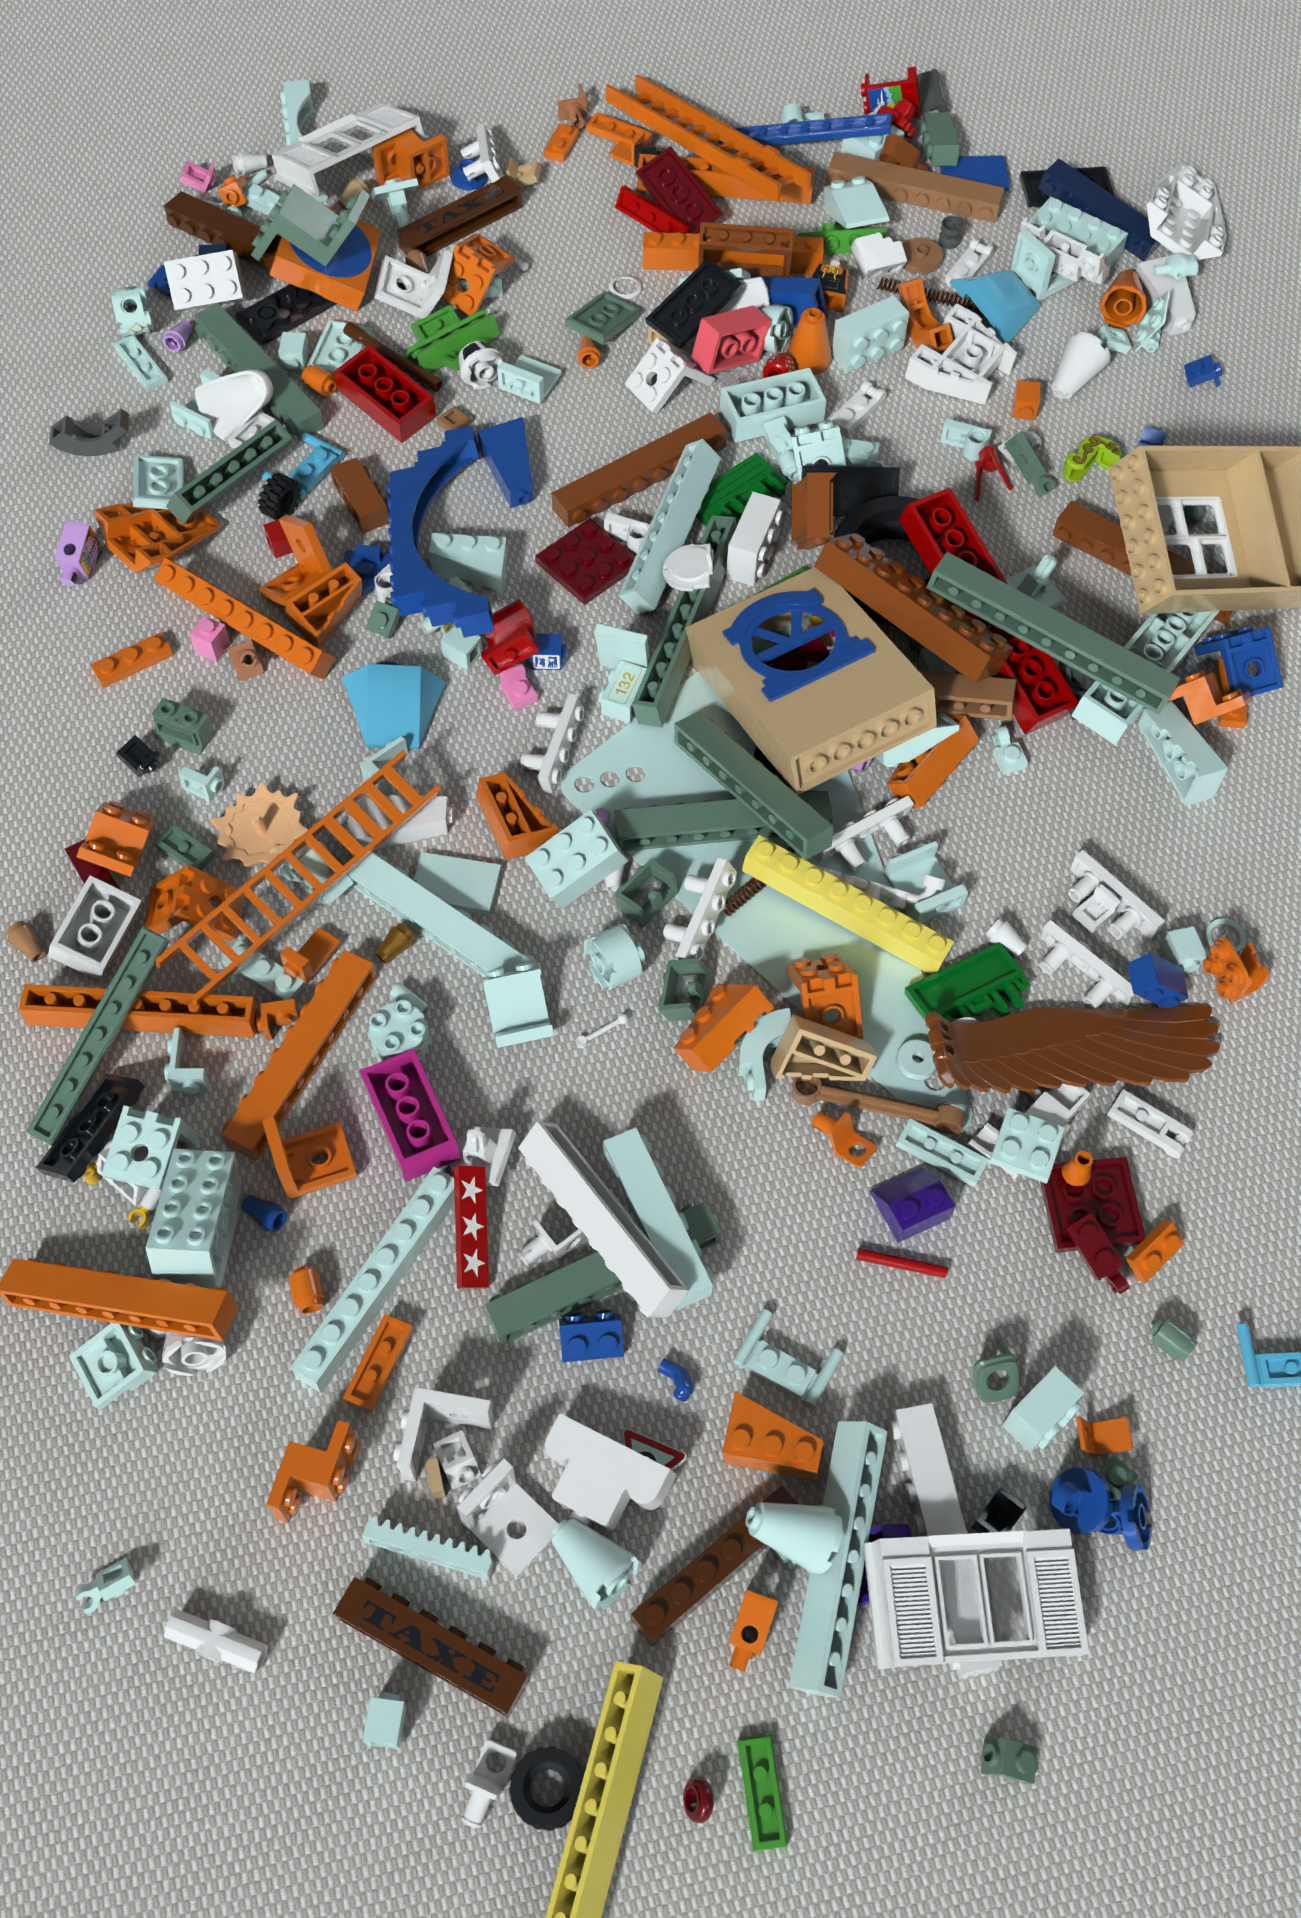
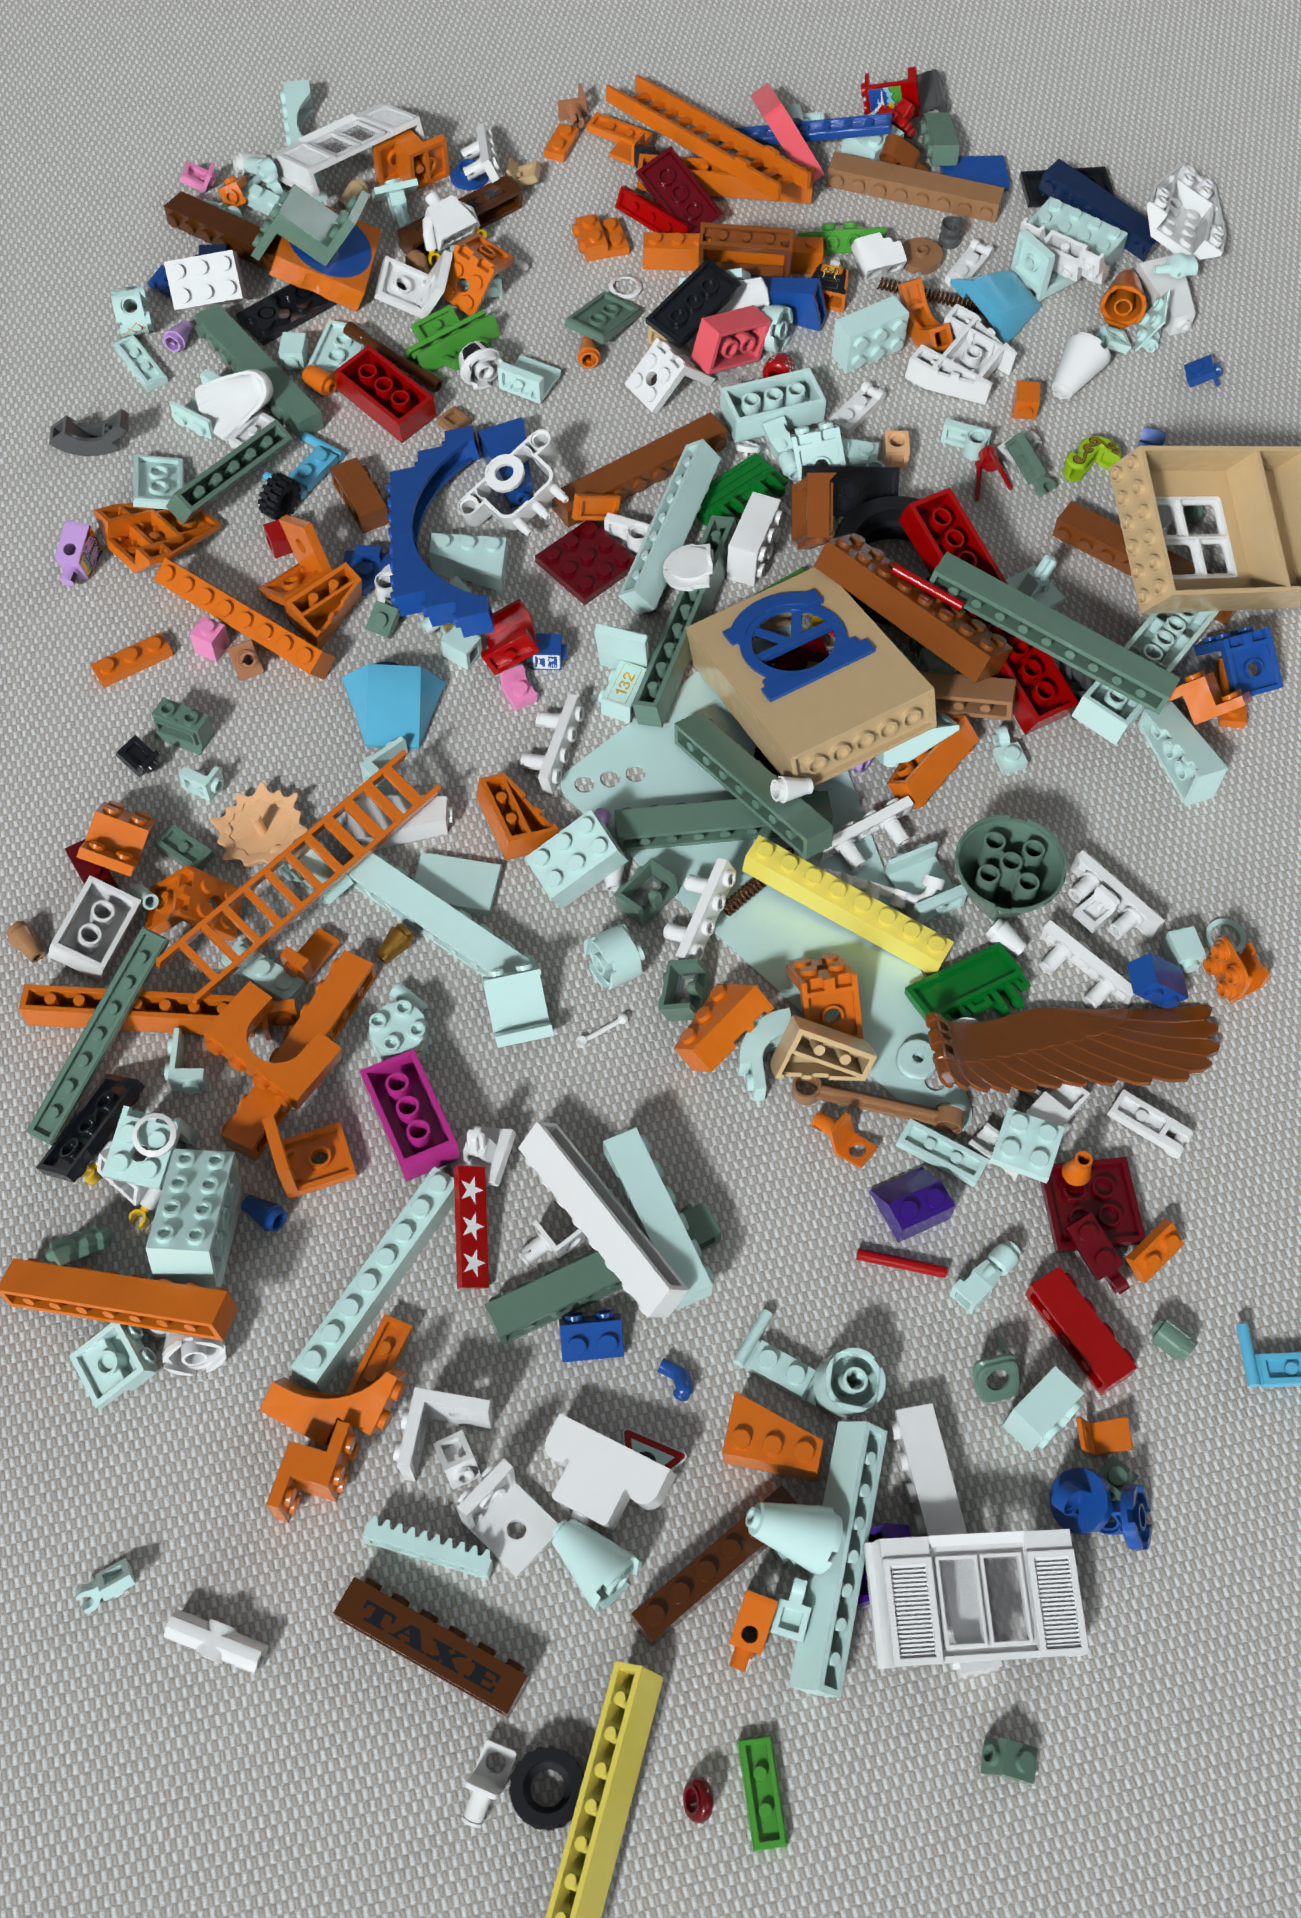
orange brick [288,1266,325,1314] -> none
light aqua brick [362,1692,407,1749] -> none
tan tile [425,1458,446,1500] -> none
orange cone [786,308,832,375] -> none
light aqua slope [824,176,889,229] -> none
black bracket [971,1487,1027,1533] -> none
none -> sand green rock [45,1223,114,1266]
none -> light aqua axle [130,884,159,910]
none -> white piece [132,1113,177,1157]
none -> orange arch [203,981,342,1110]
none -> light aqua bar [244,156,283,195]
none -> orange arch [259,1367,408,1446]
none -> white torso [422,191,487,266]
none -> white piece [457,429,569,537]
none -> orange plate [572,214,629,262]
none -> orange tile [572,494,621,520]
none -> white piece [736,441,760,457]
none -> coral beam [750,82,825,183]
none -> white cone [770,776,814,803]
none -> light aqua plate [770,1577,811,1643]
none -> light aqua brick [813,1348,886,1417]
none -> light nougat brick [882,430,910,469]
none -> red bar [891,564,965,611]
none -> light aqua piece [950,1241,1021,1315]
none -> sand green cone [954,814,1068,921]
none -> red brick [1025,1266,1137,1396]

